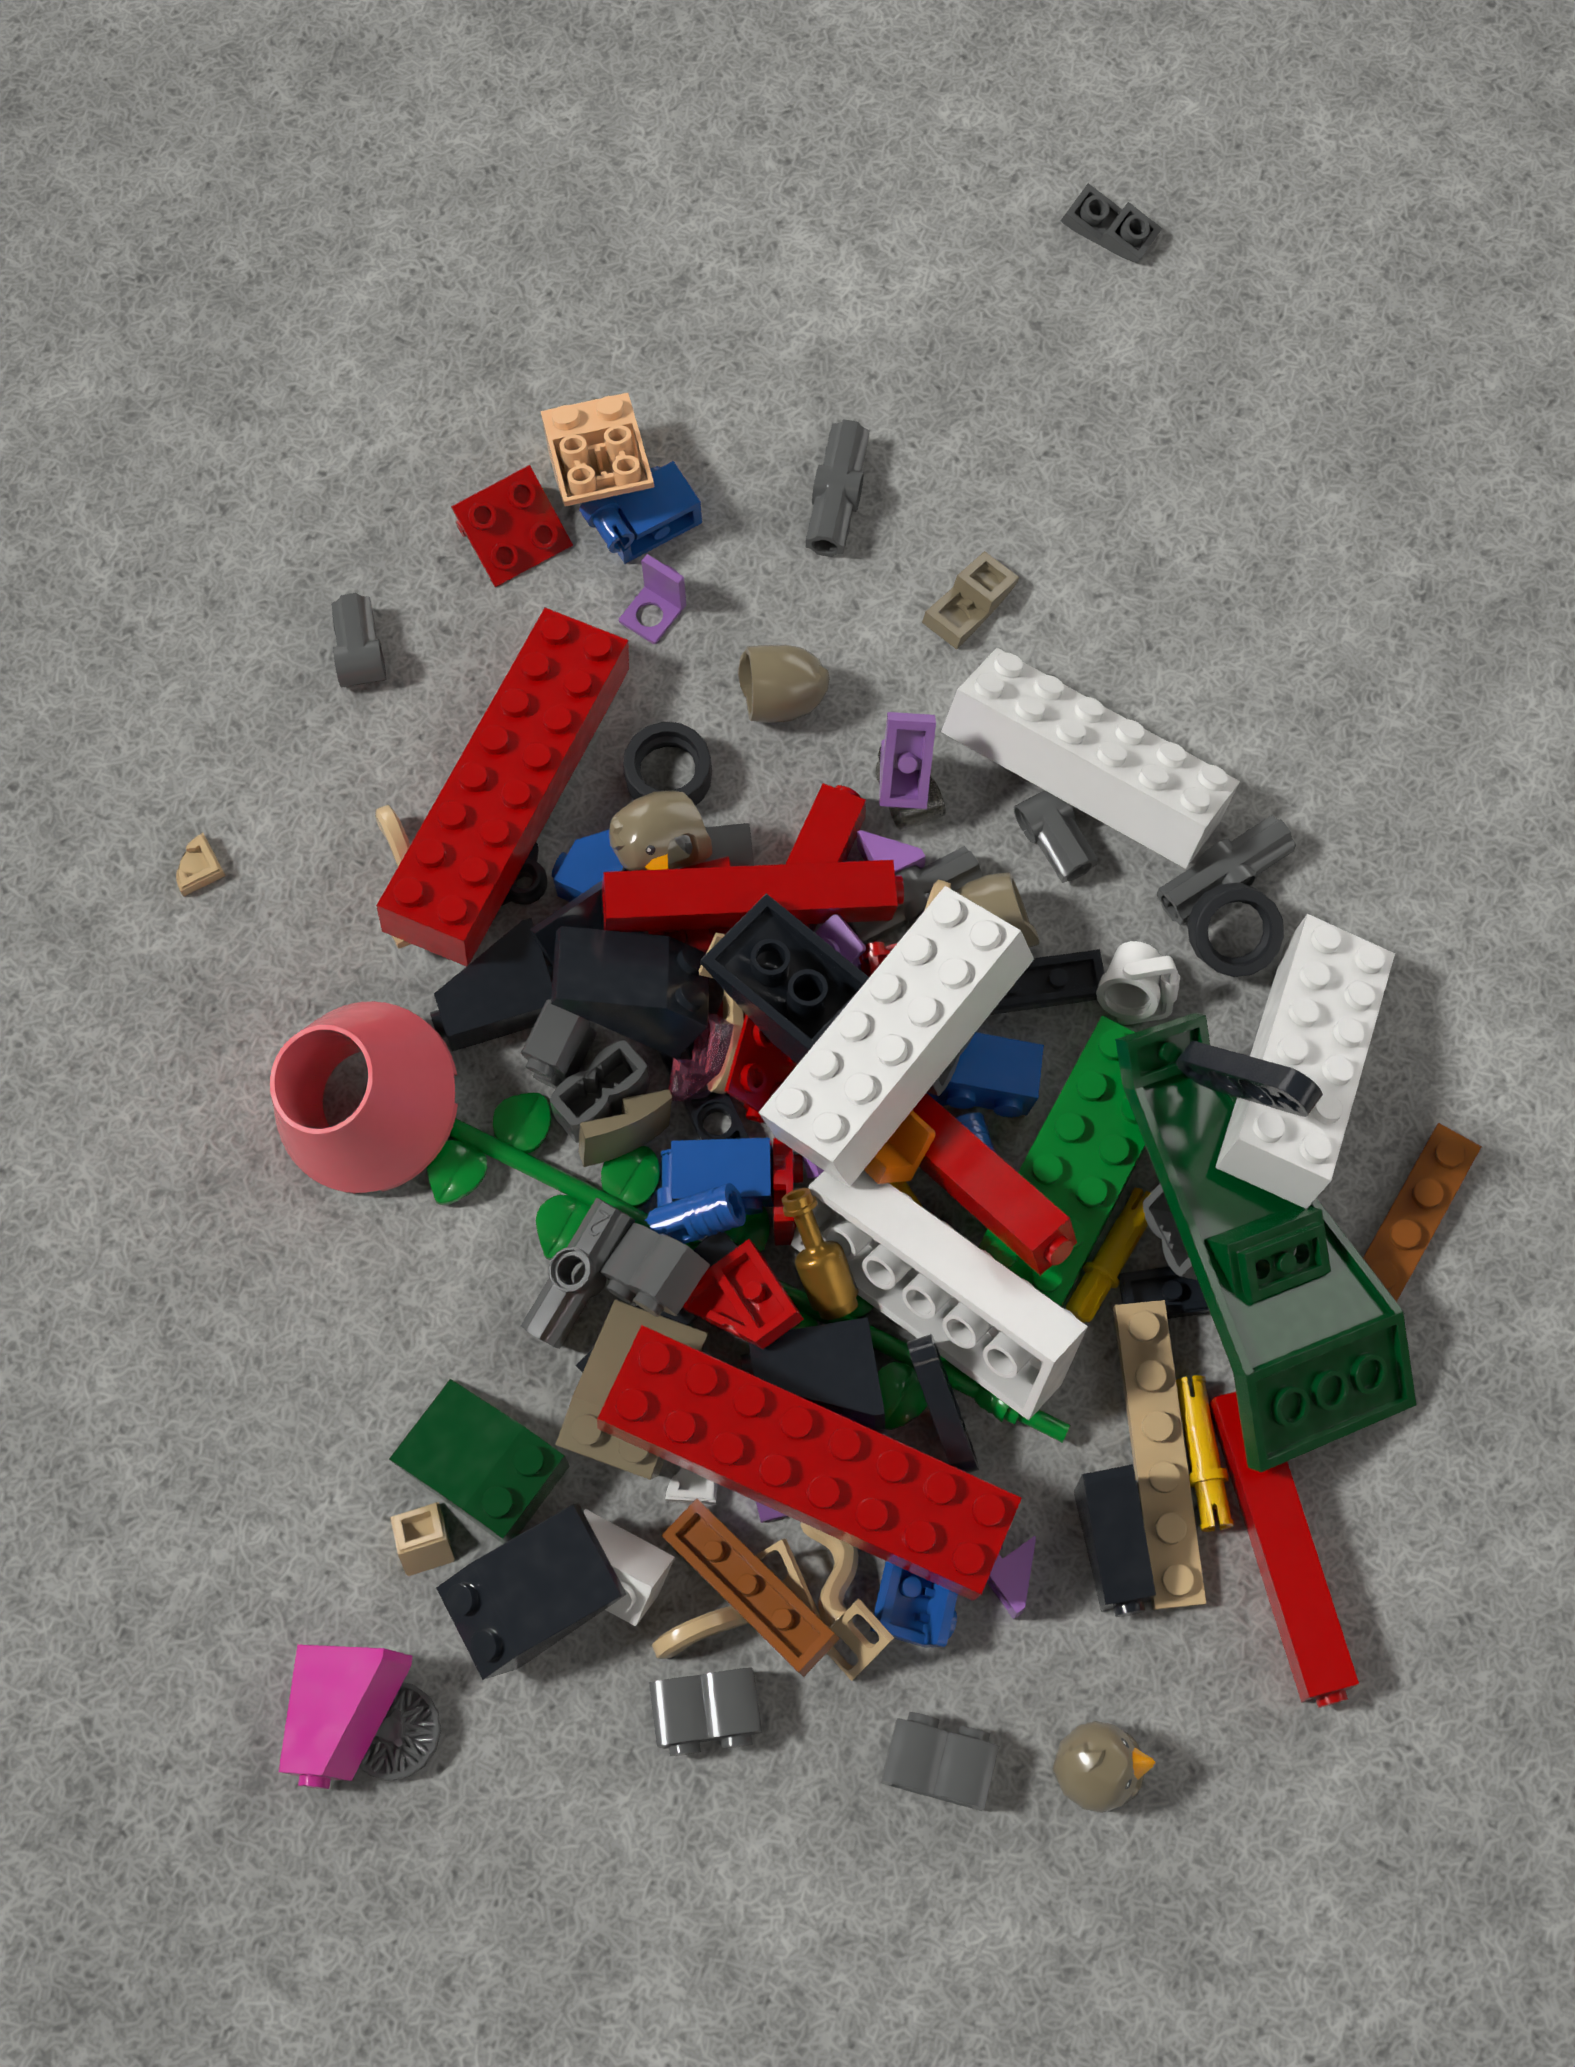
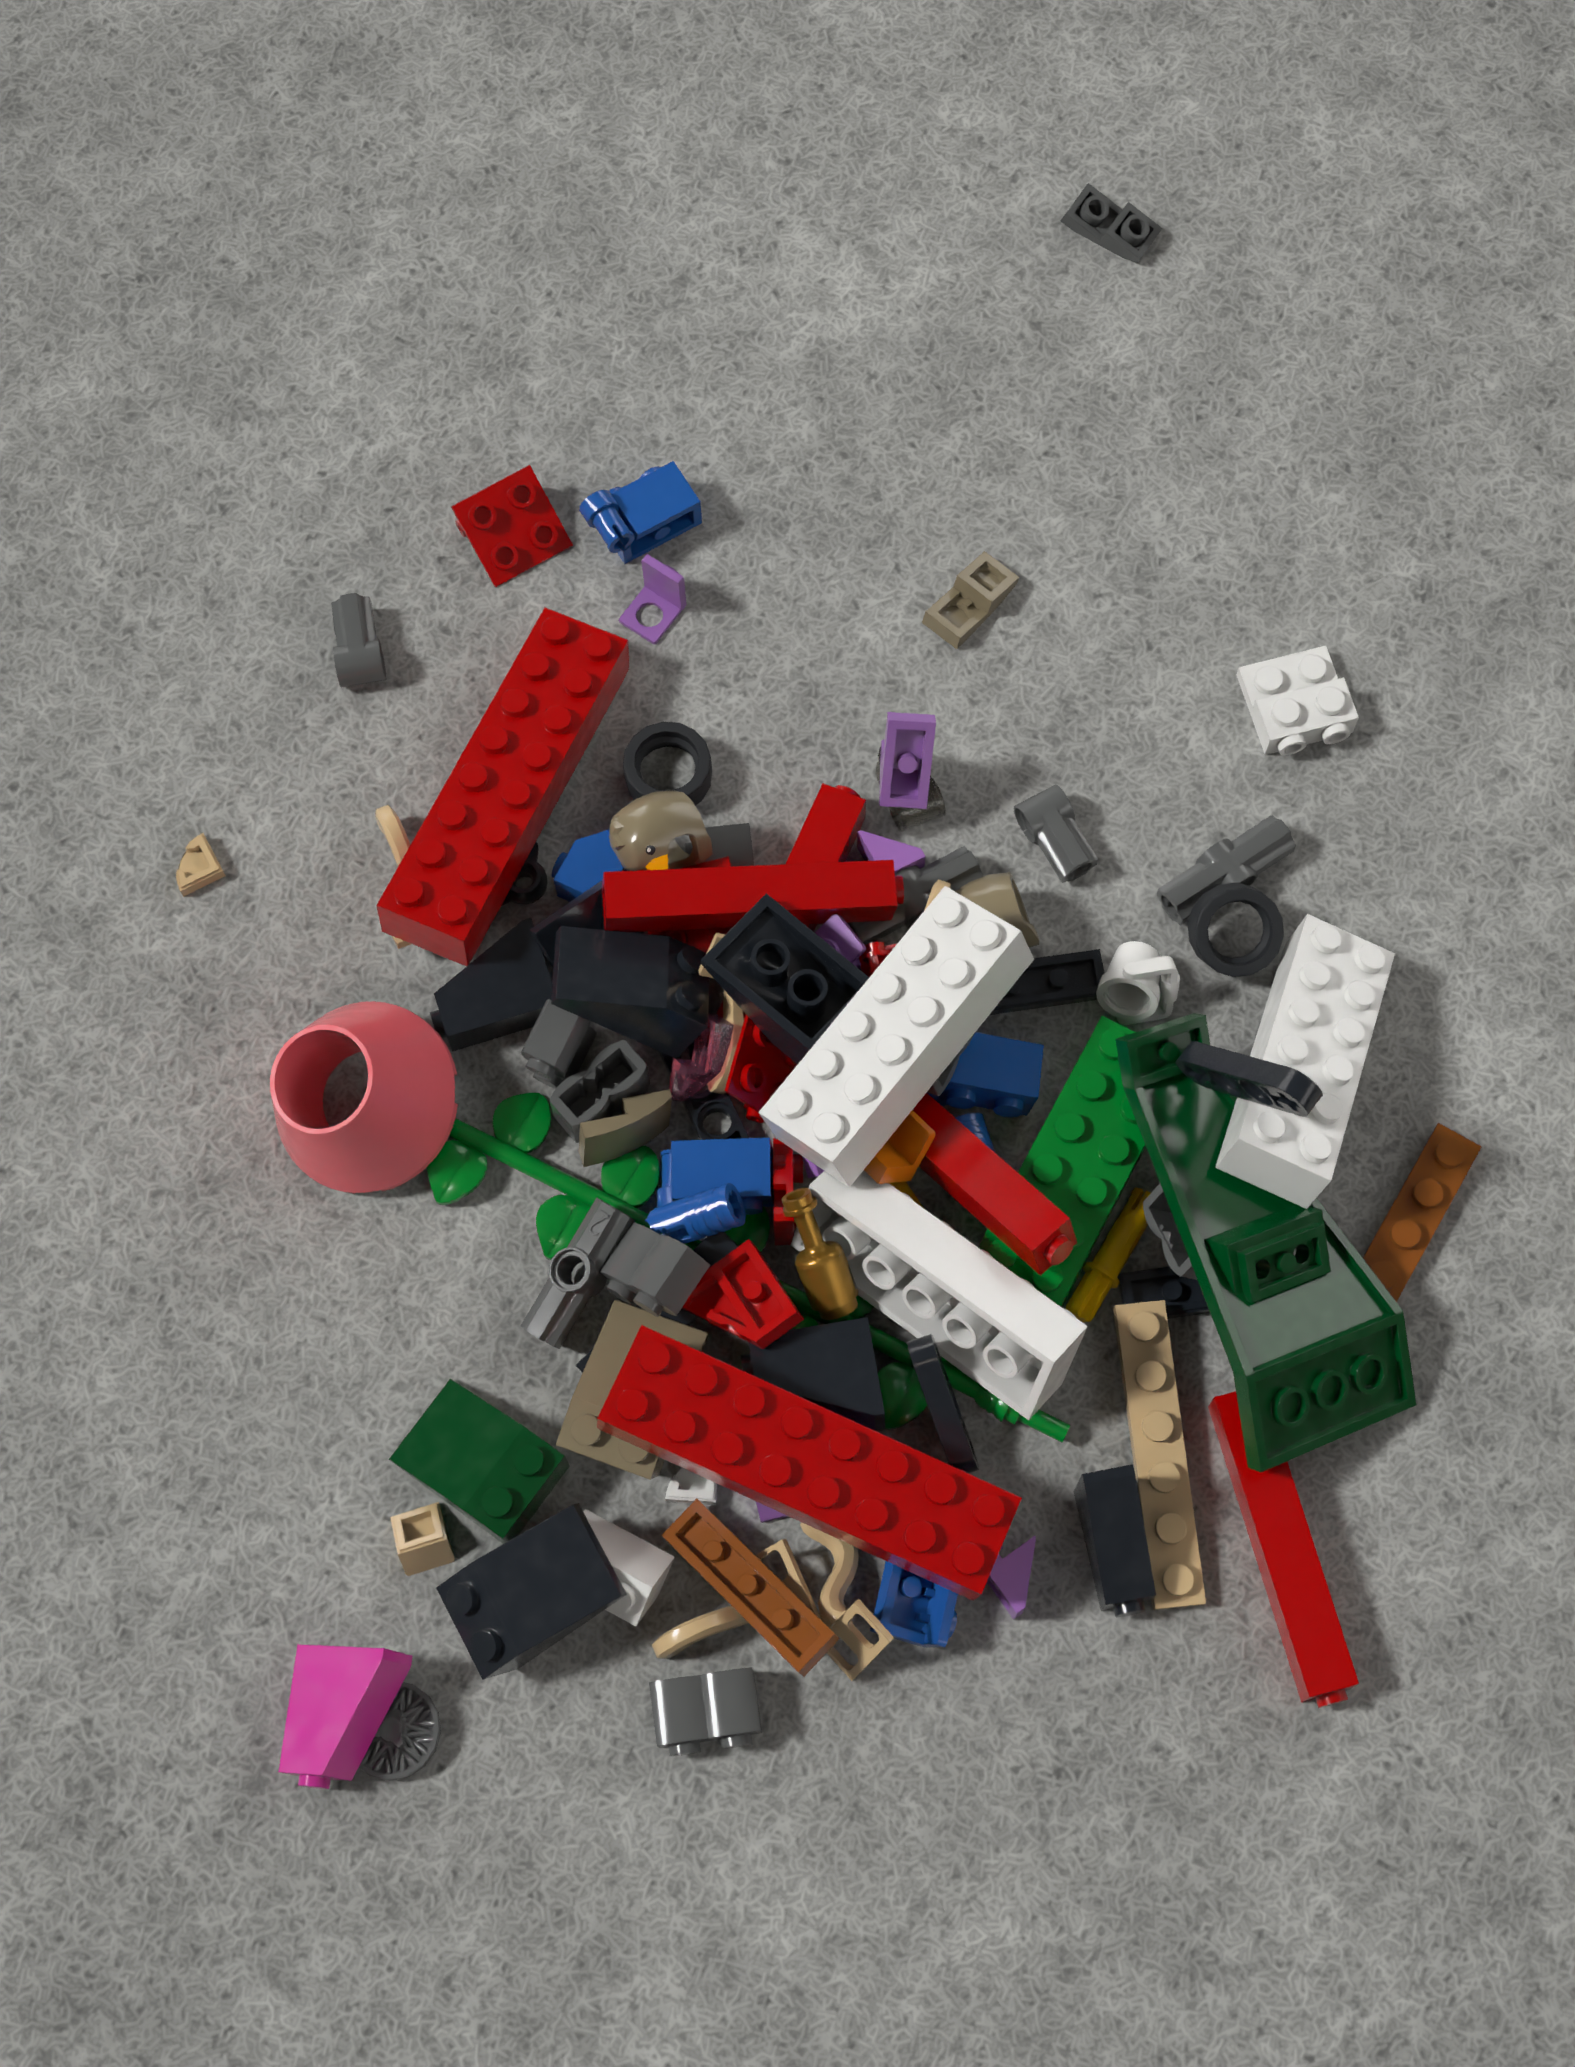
light nougat slope [541,393,655,507] -> none
dark tan piece [738,645,830,723] -> none
dark grey piece [806,419,870,557] -> none
dark grey brick [880,1712,999,1811] -> none
white brick [941,648,1240,869] -> none
dark tan piece [1052,1721,1156,1813] -> none
yellow pin [1176,1375,1234,1532] -> none
none -> white plate [1236,645,1359,756]

